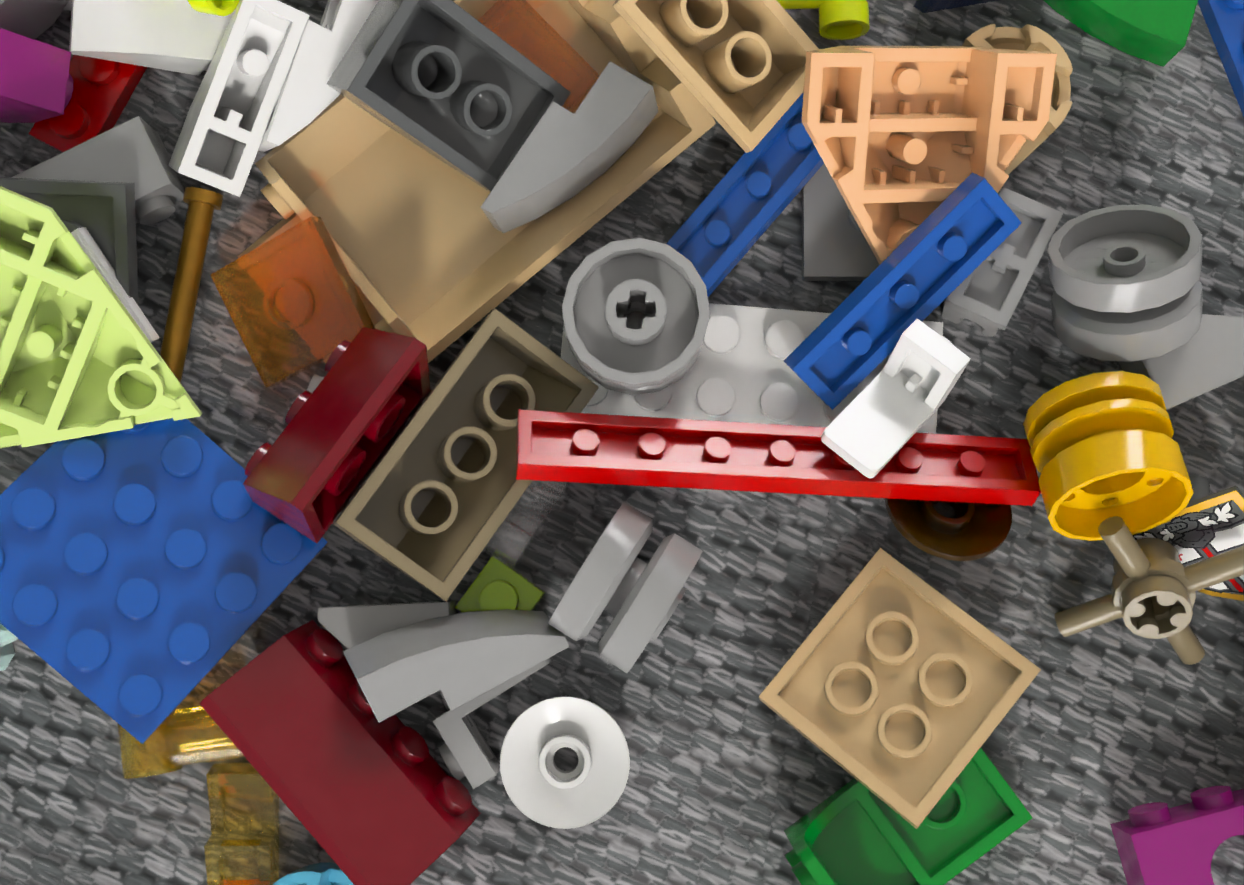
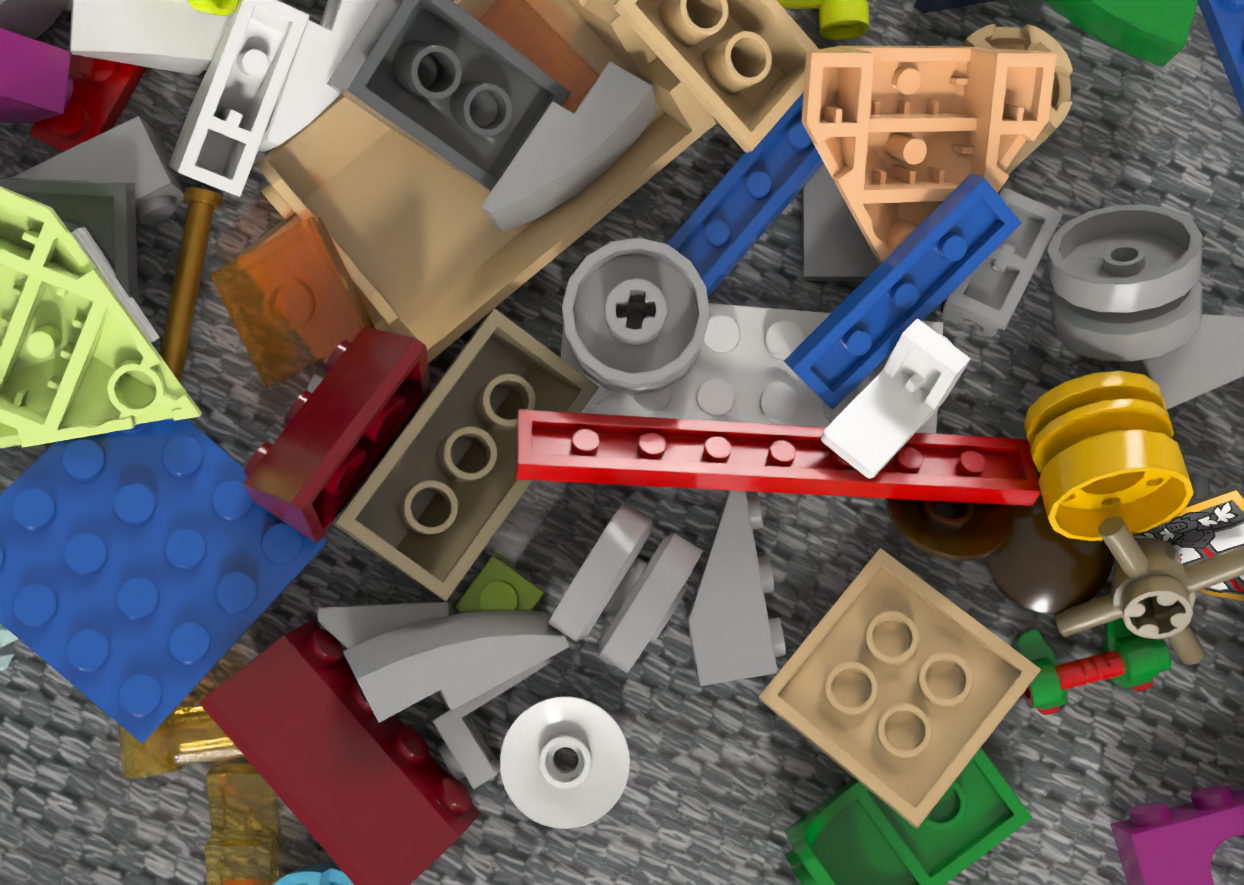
none -> light grey slope [687,490,786,686]
none -> dark brown dish [986,493,1114,613]
none -> green piece [1013,618,1171,715]

